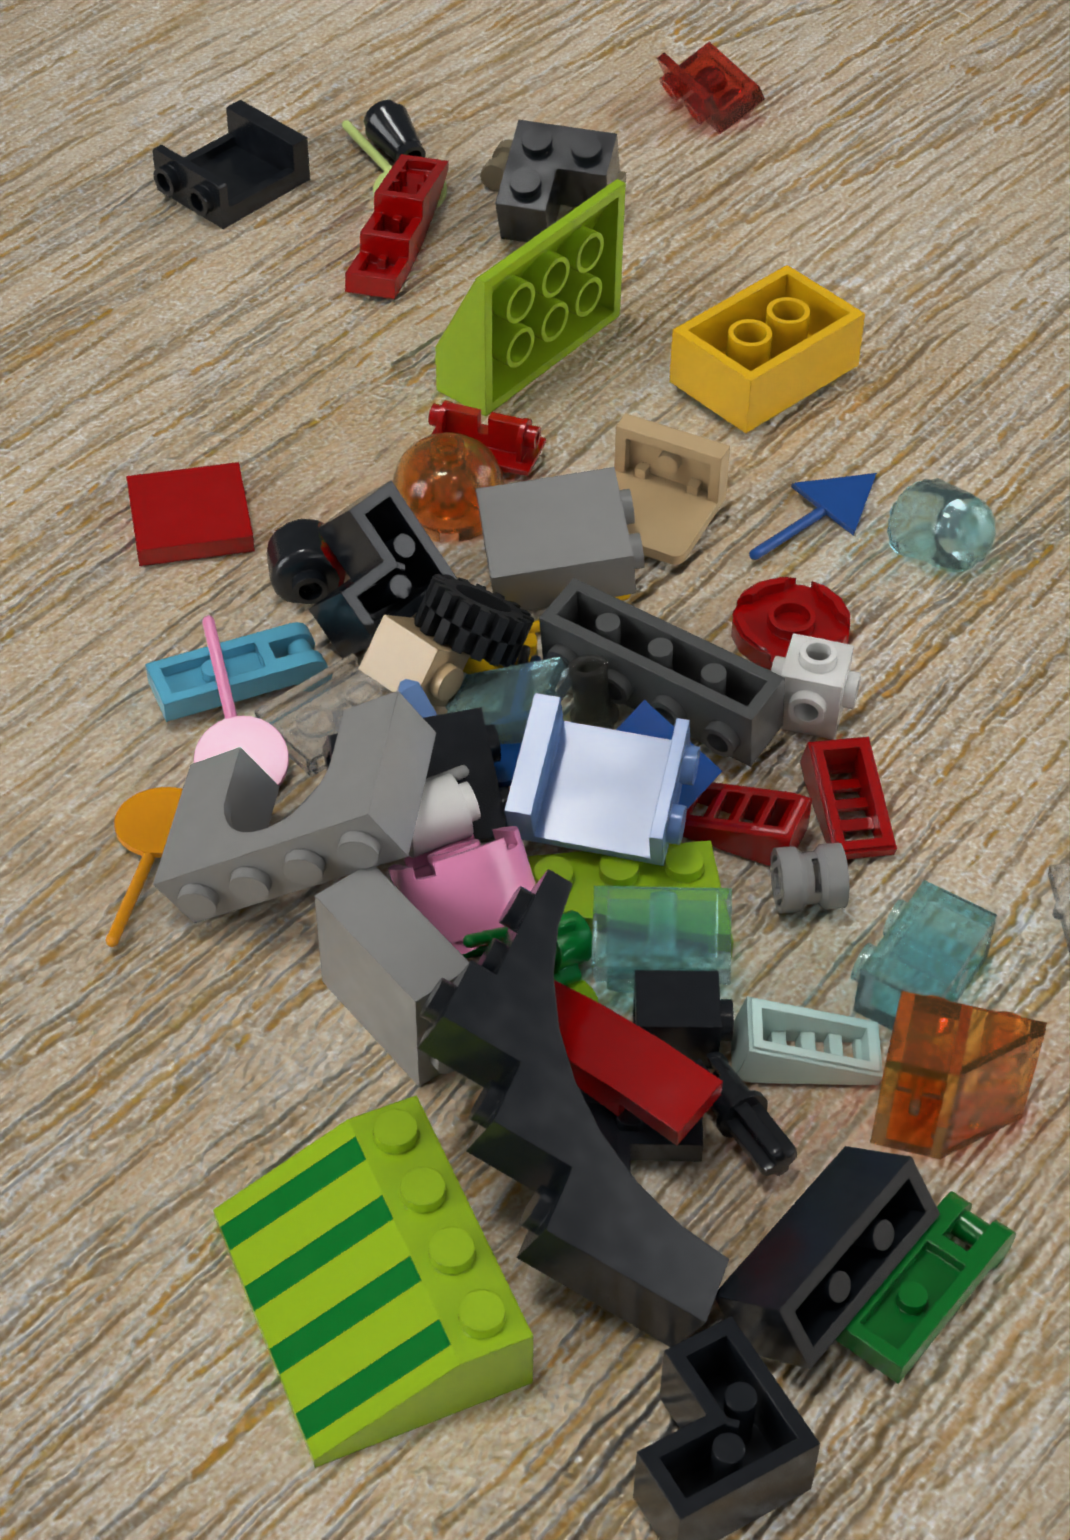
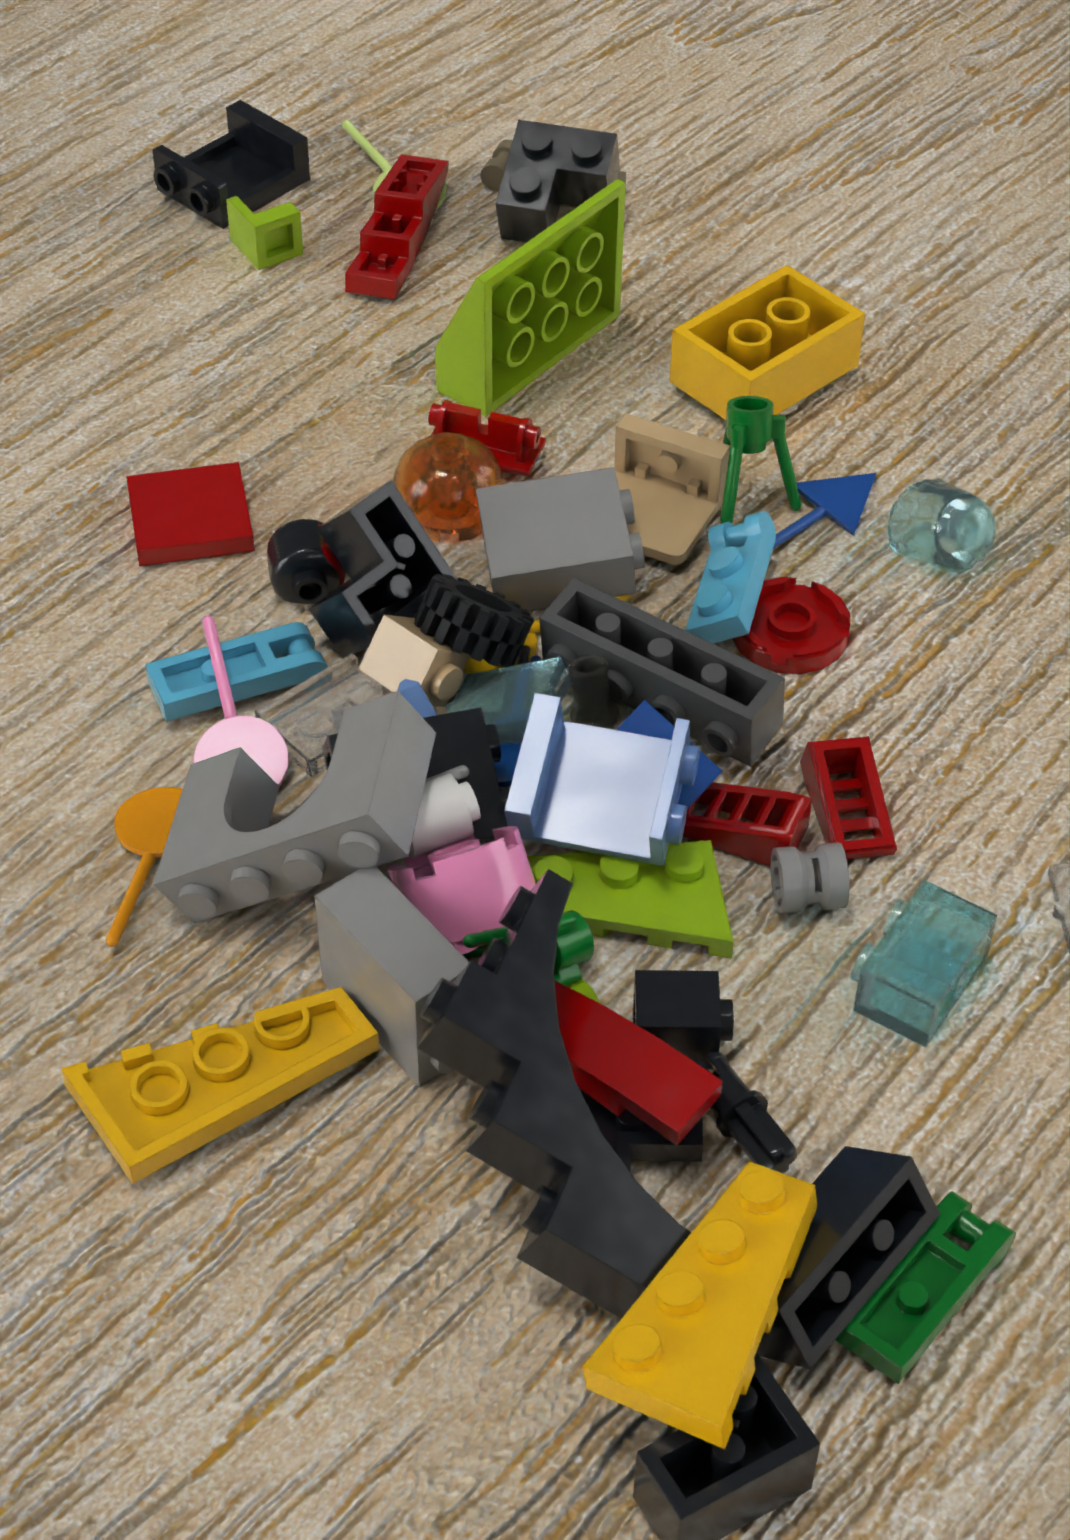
lime slope [213,1095,534,1468] -> none
black cone [364,100,426,162] -> none
clear light blue brick [591,886,732,993] -> none
clear red bracket [656,42,765,134] -> none
light aqua slope [731,996,883,1085] -> none
white brick [771,633,861,740] -> none
clear orange slope [870,990,1047,1159] -> none
none -> yellow wing [61,987,379,1184]
none -> lime panel [226,196,303,270]
none -> yellow wing [582,1161,818,1450]
none -> medium azure plate [685,511,776,644]
none -> green plant [720,396,801,524]

